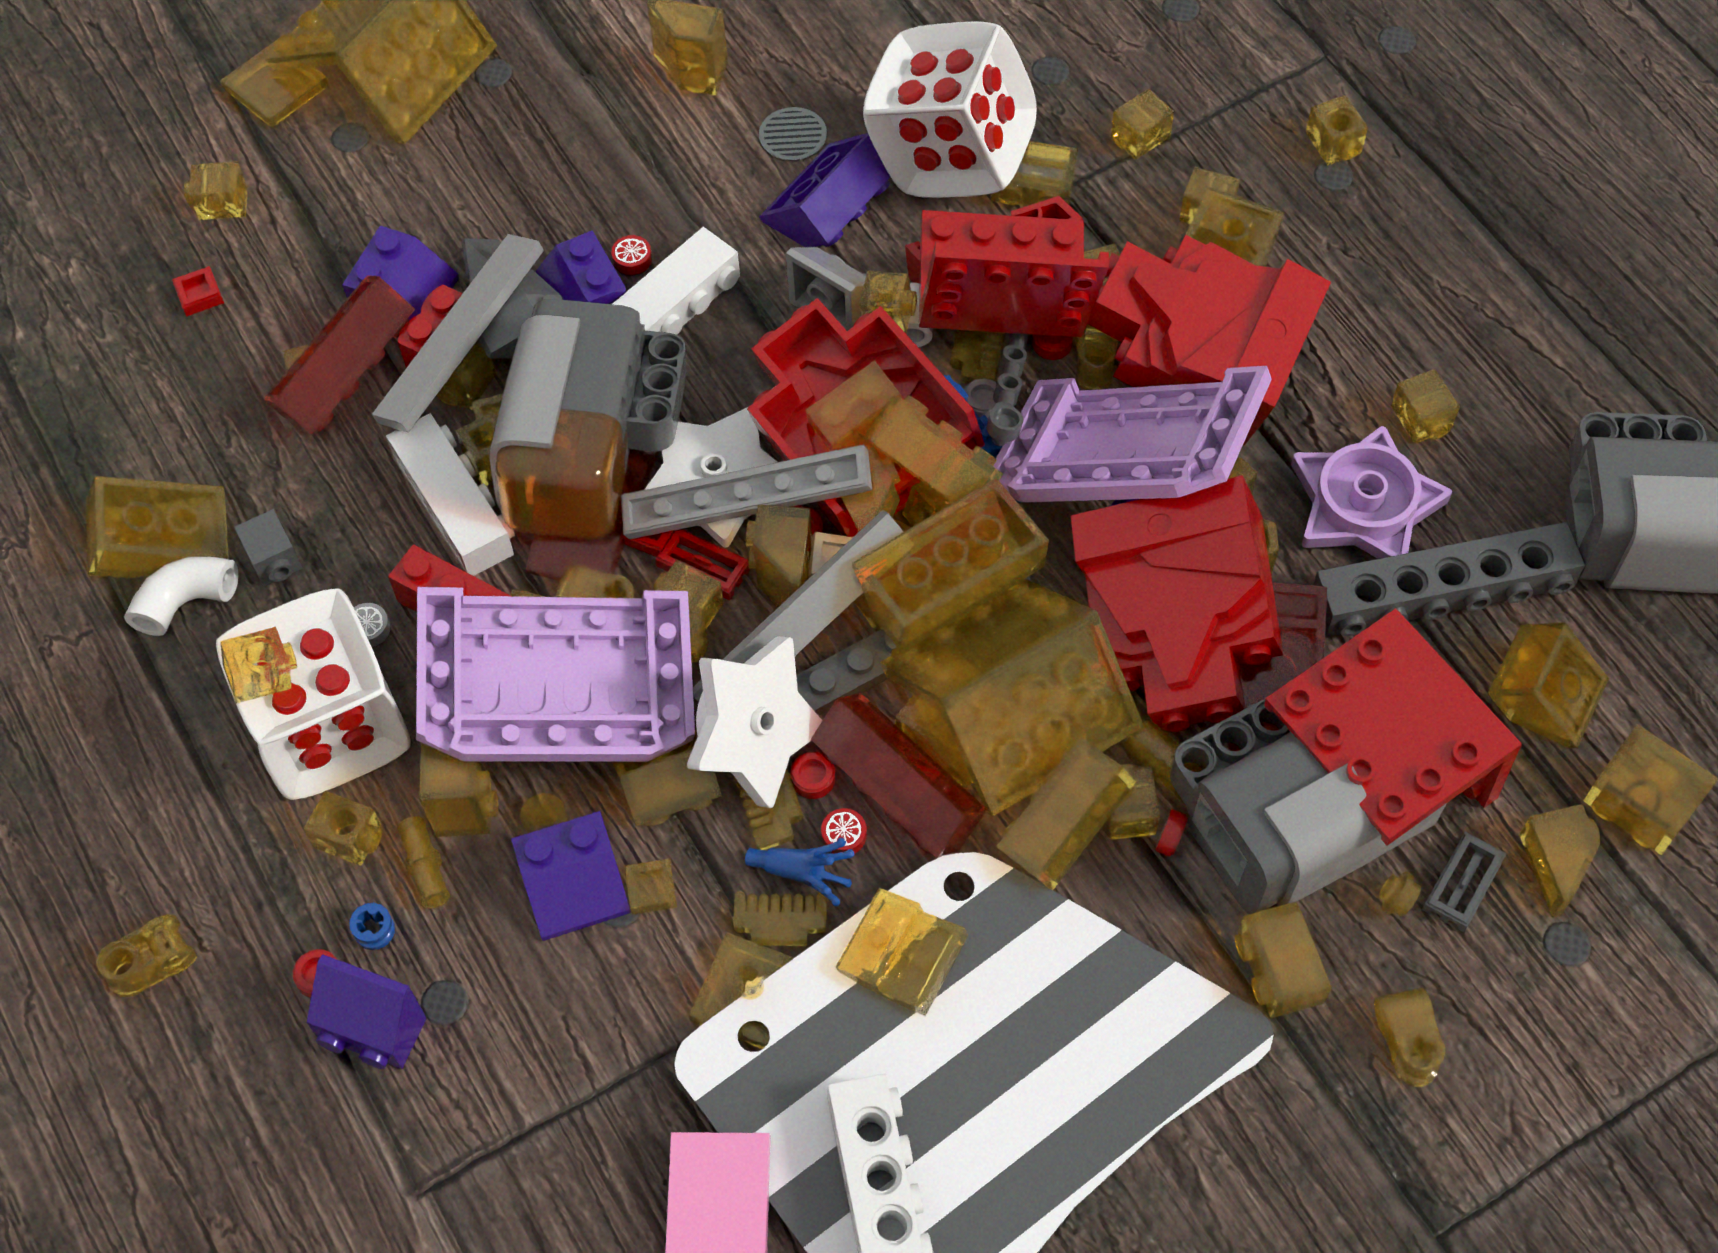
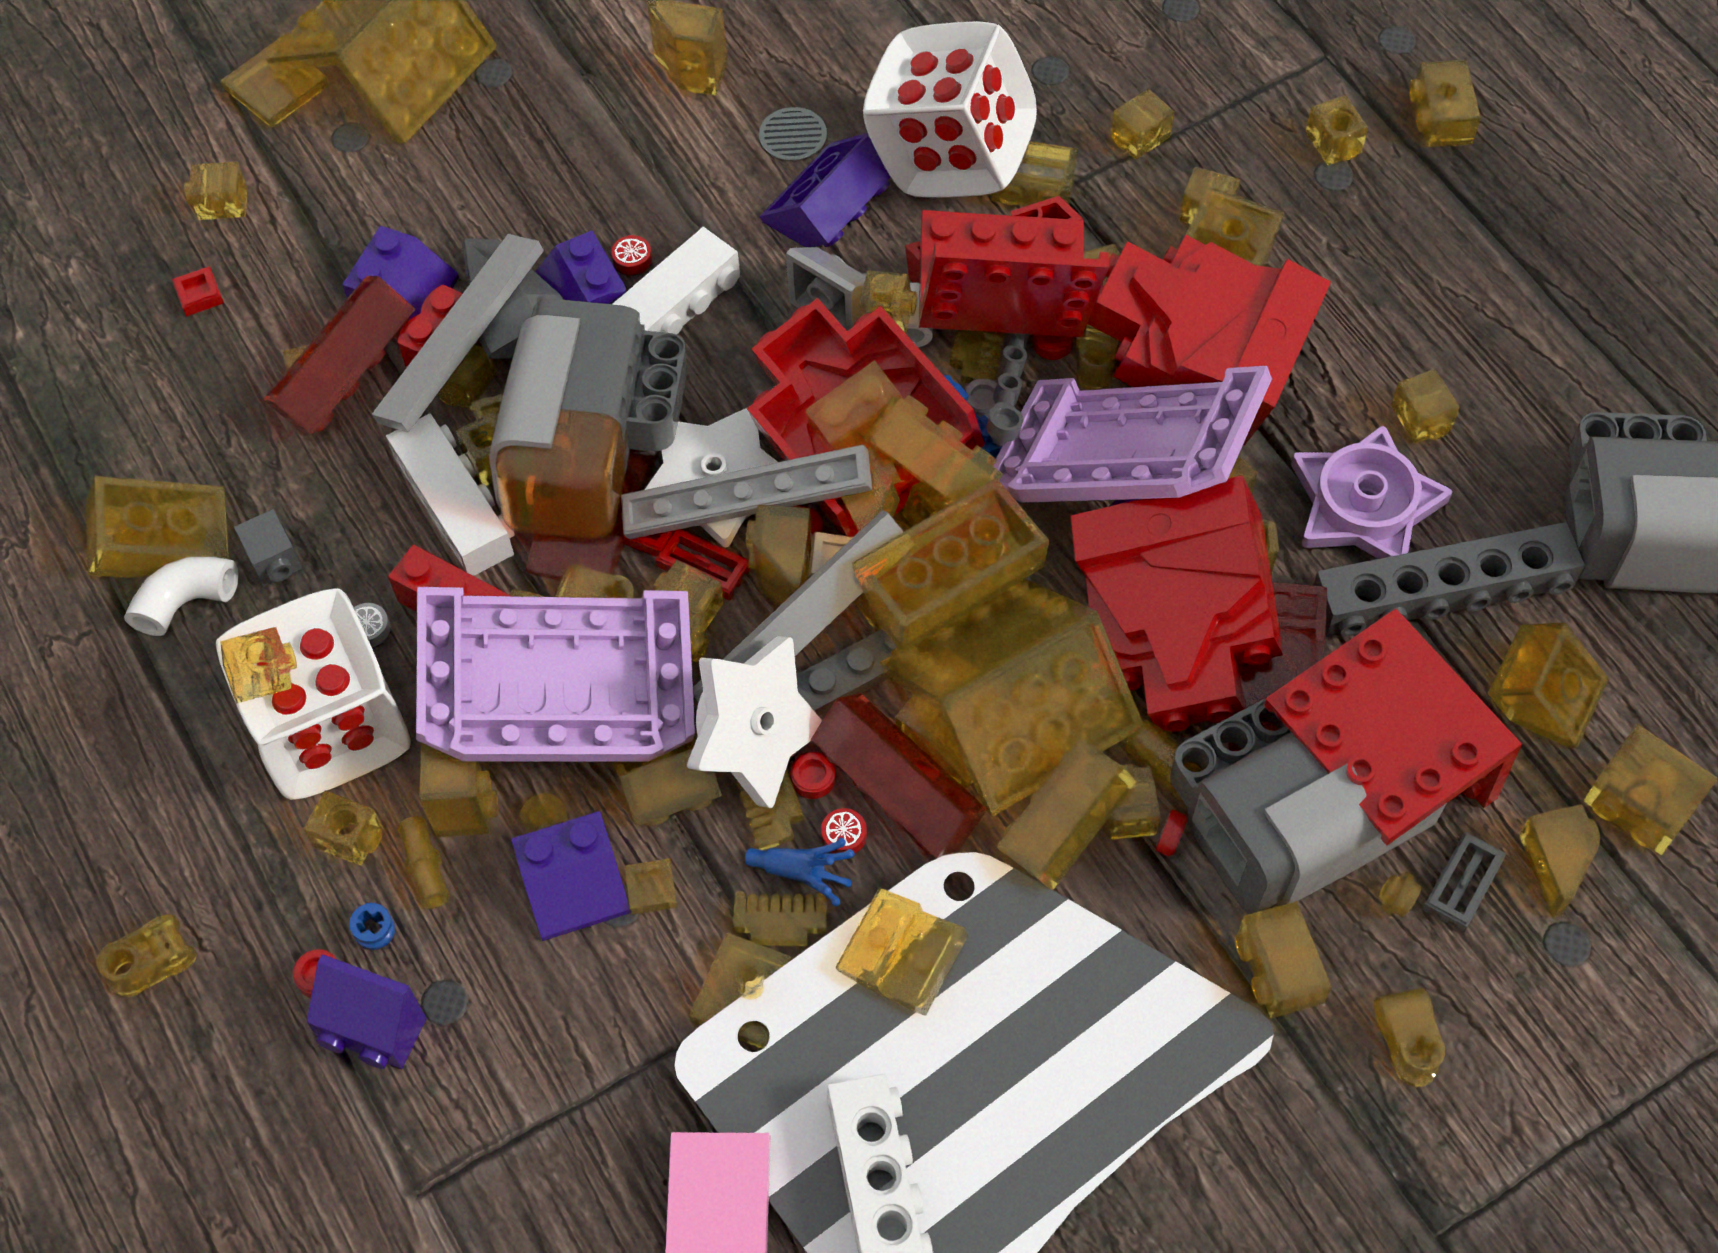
none -> clear yellow brick [1410,60,1481,147]

